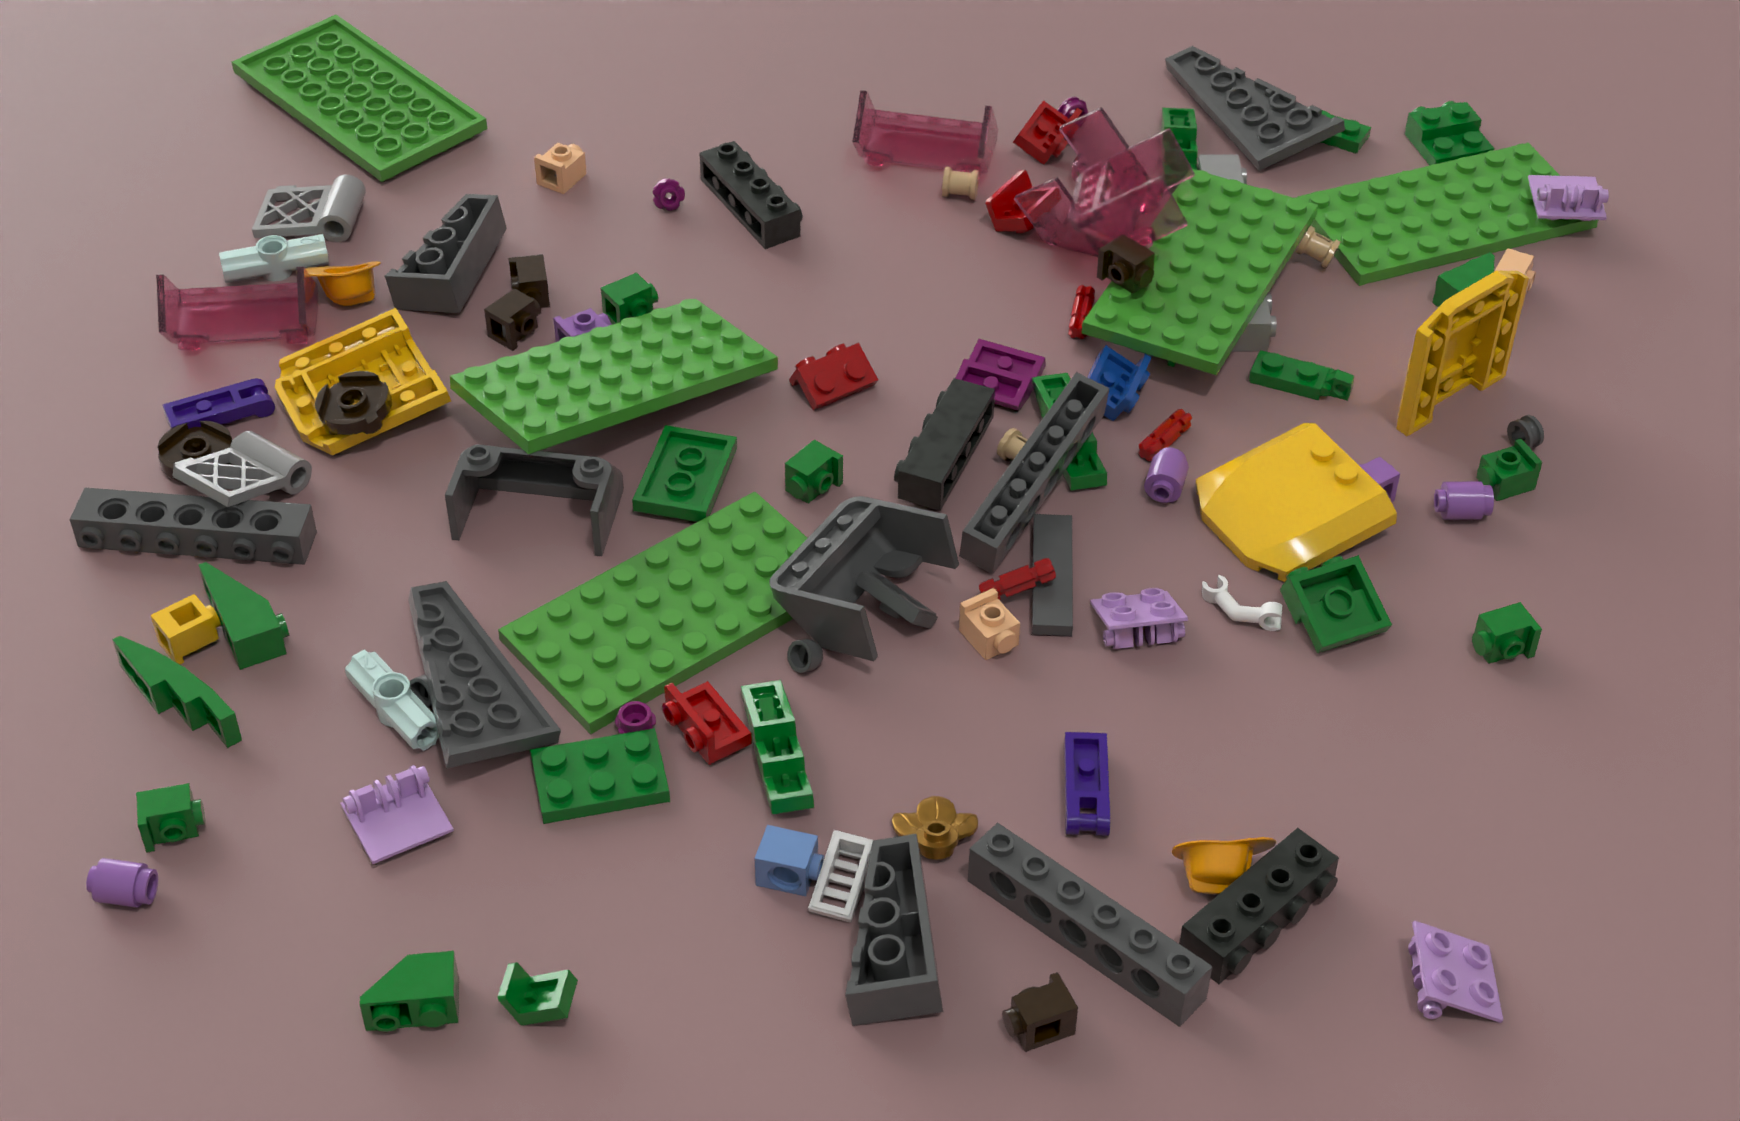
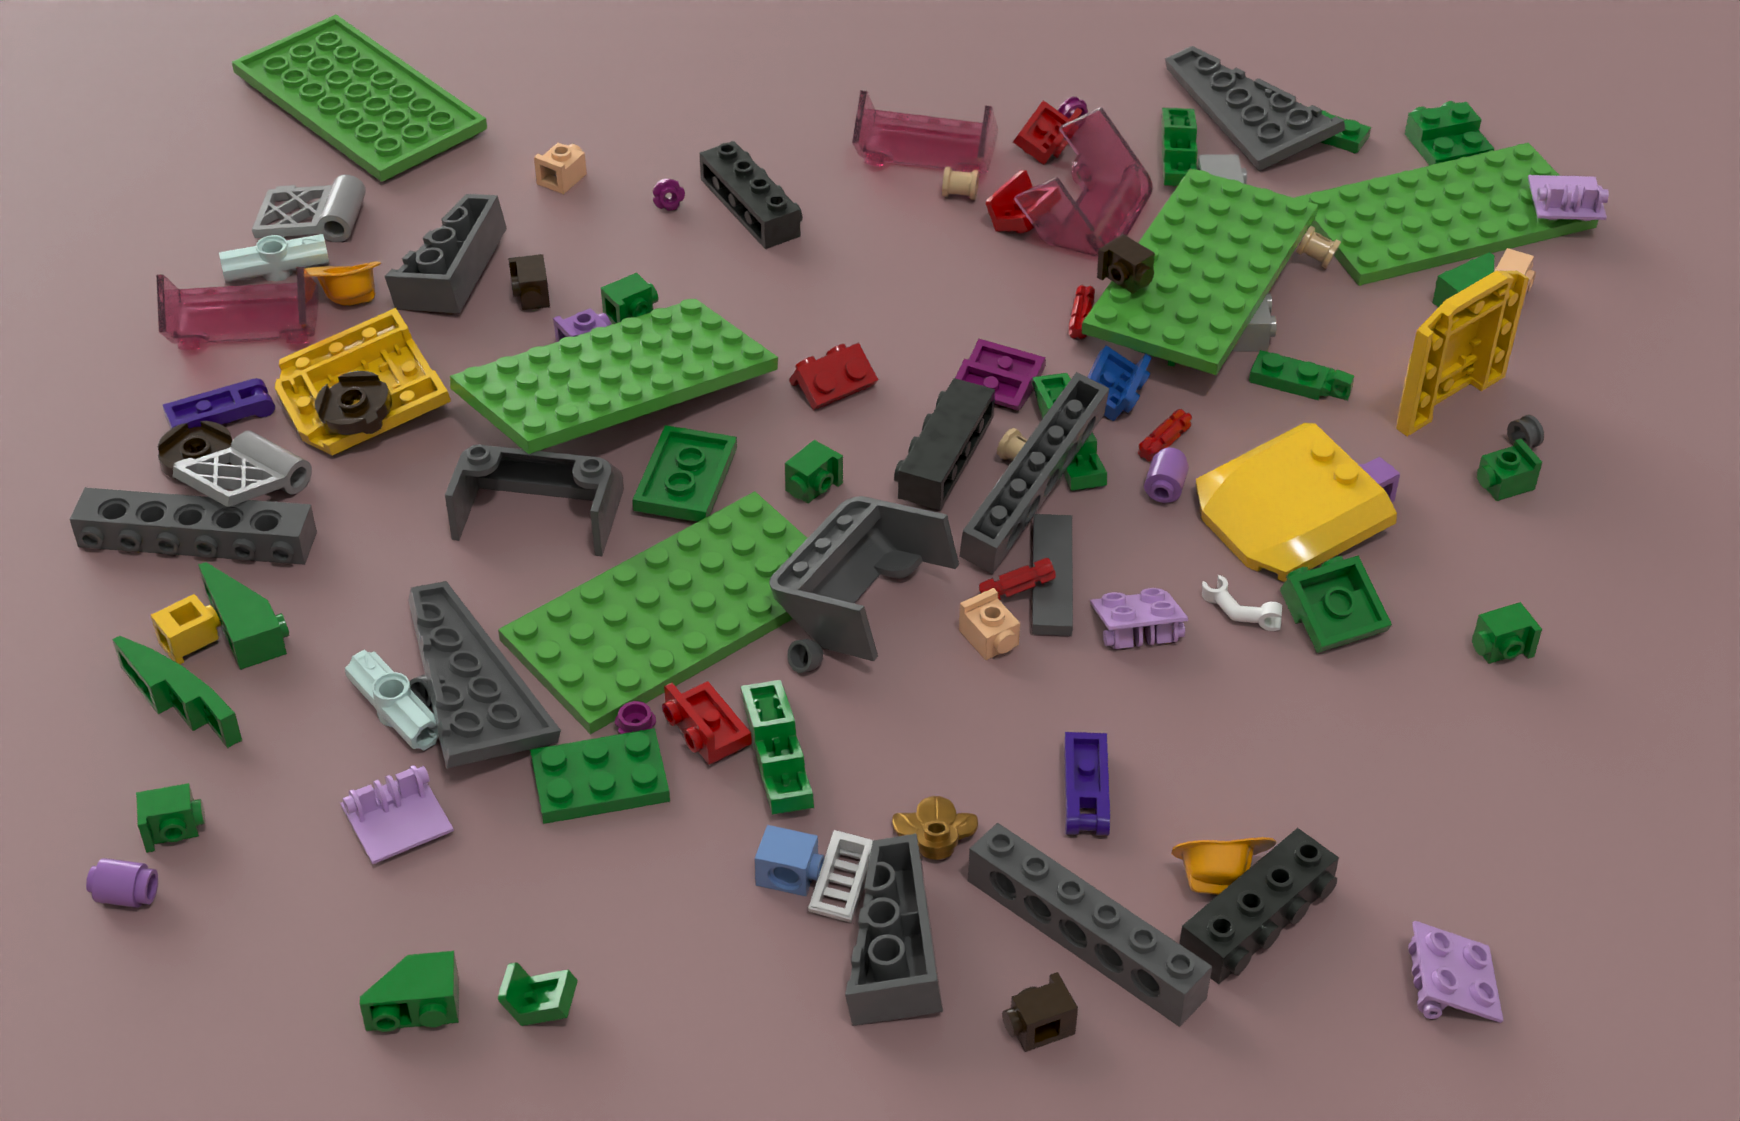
dark brown brick [484,289,541,351] -> none
dark grey plate [855,571,938,629] -> none
clear pink windscreen [1068,128,1195,249] -> none
medium lavender brick [1434,481,1494,520] -> none

